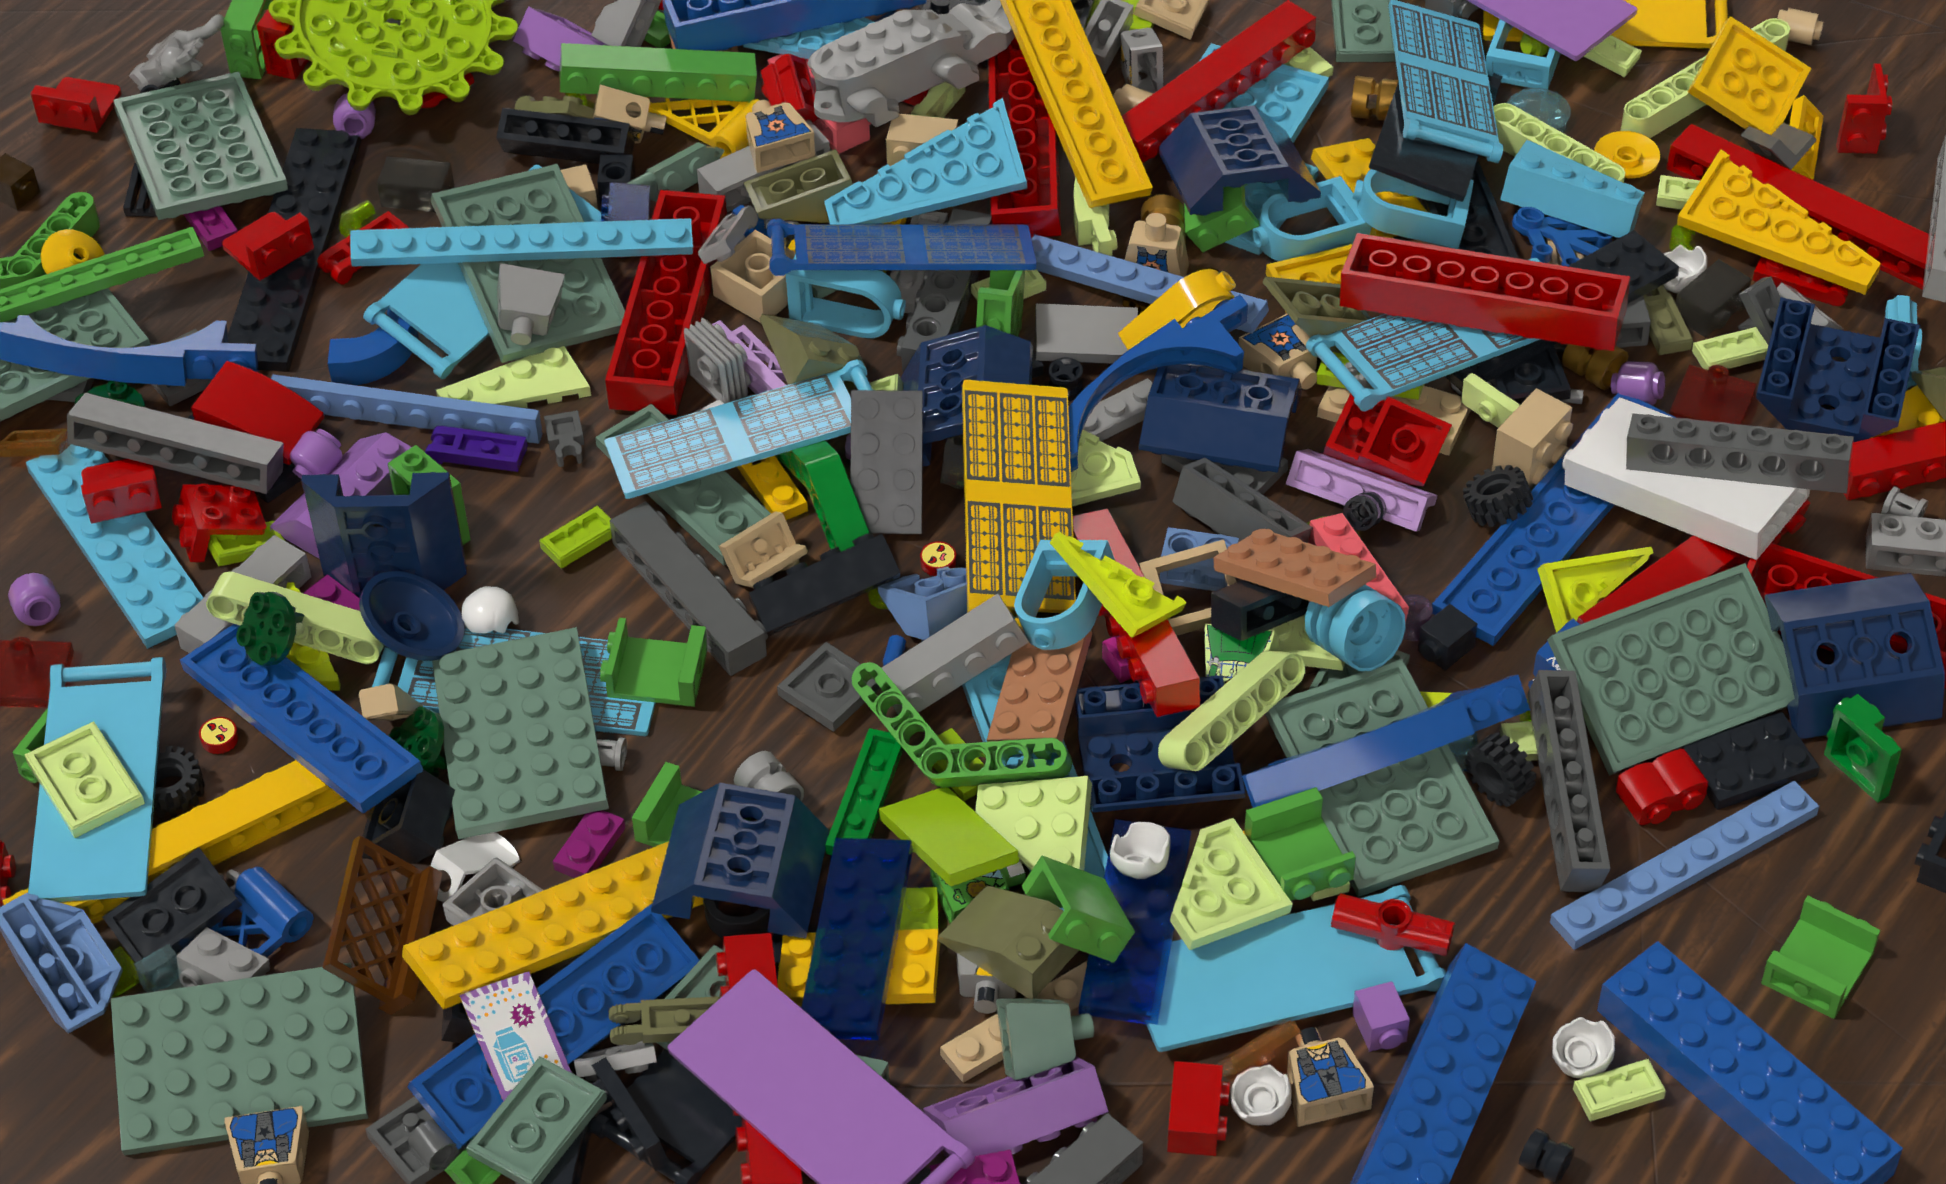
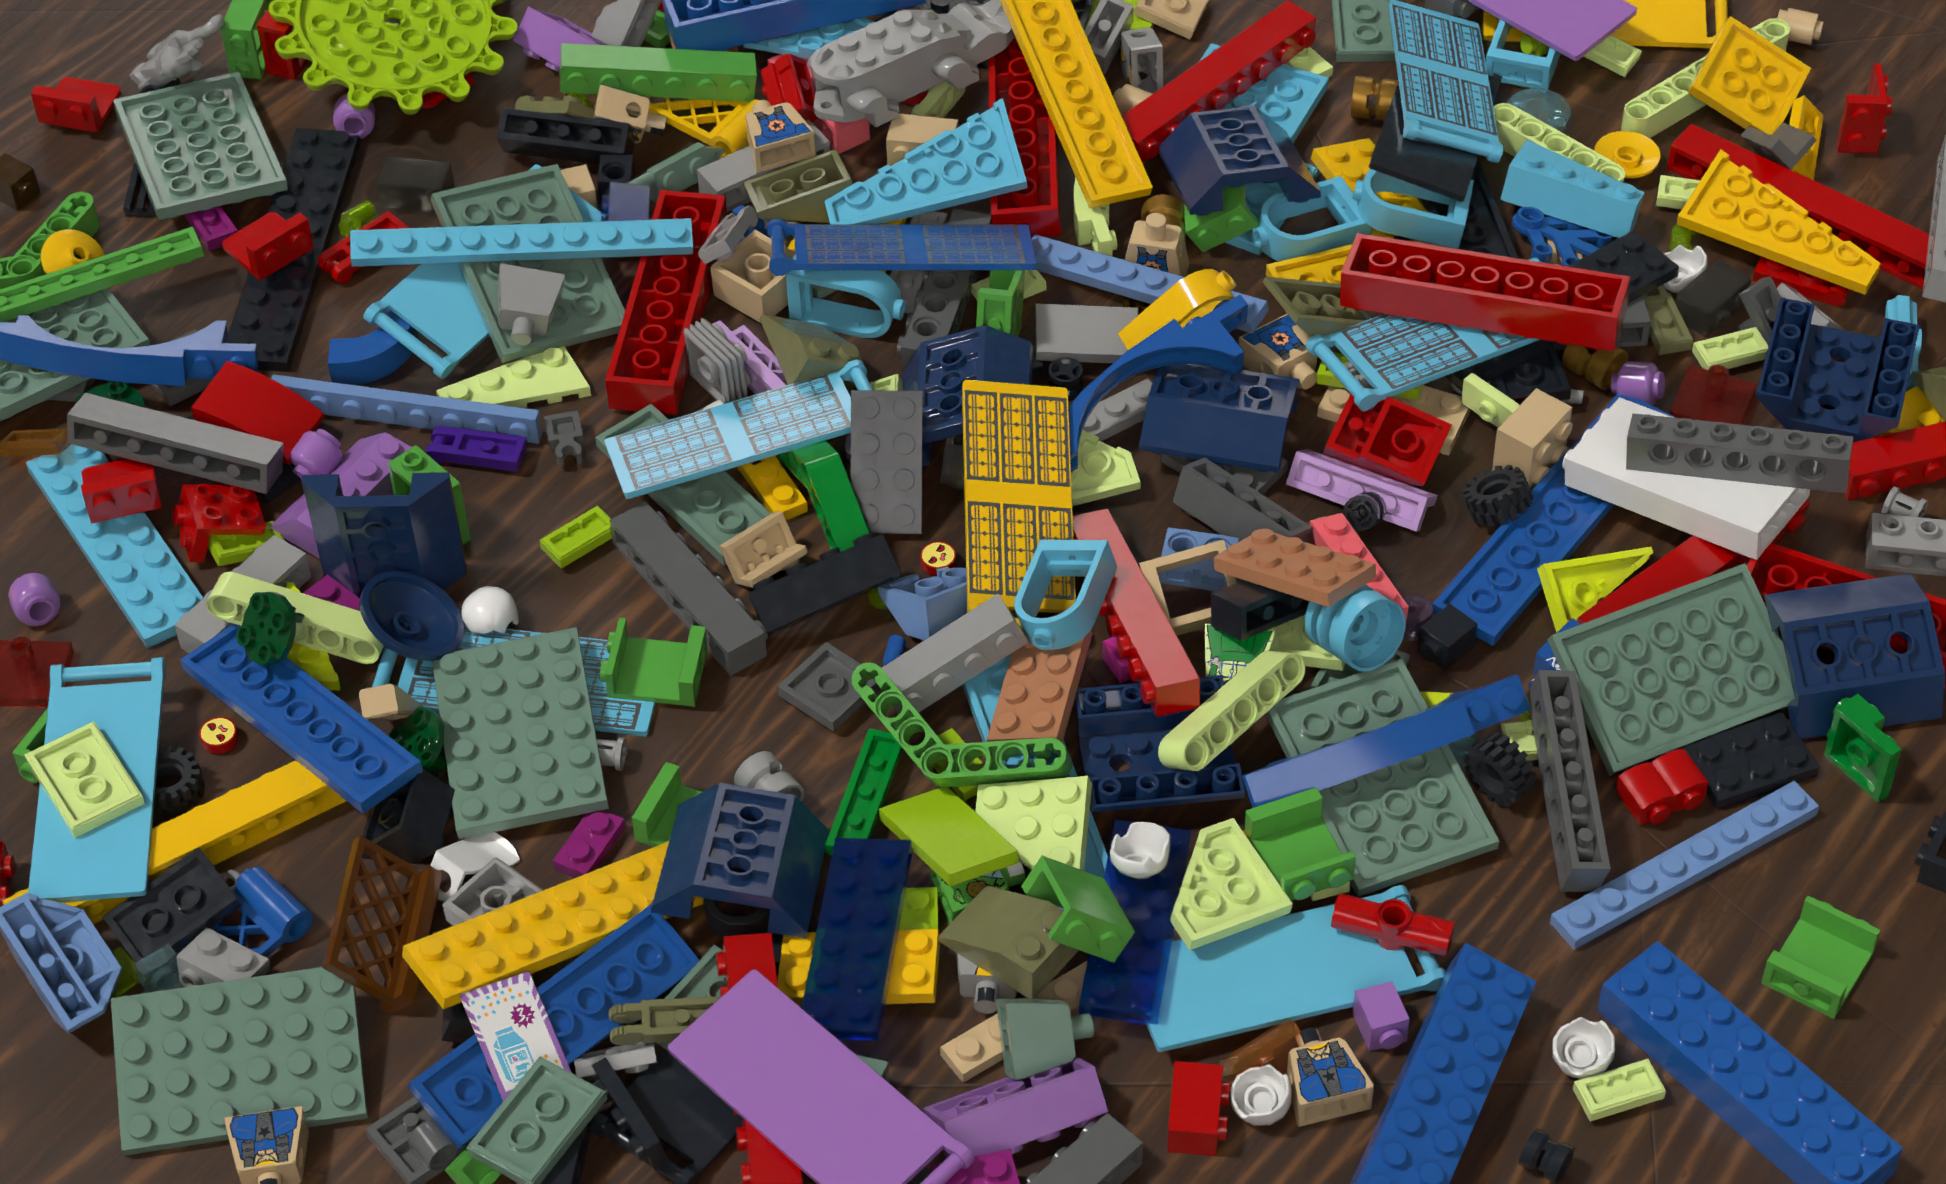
neon yellow wing [1050,532,1187,638] -> none

